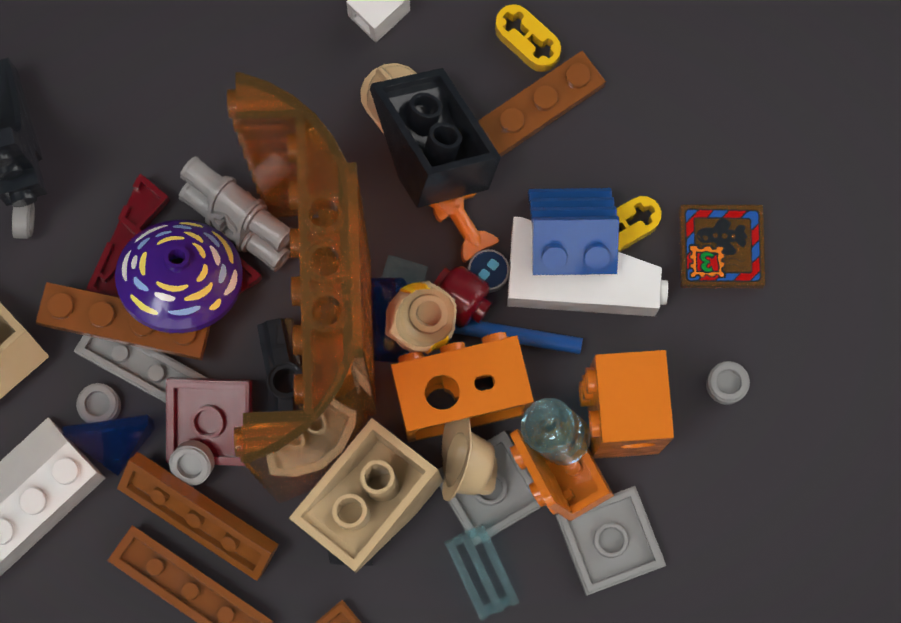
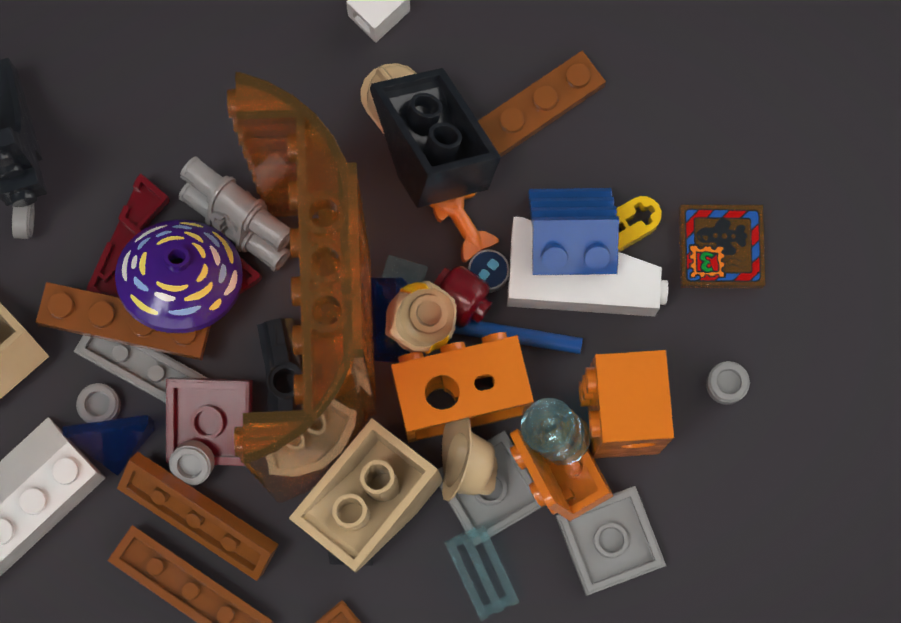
yellow beam [495,4,561,72] -> none

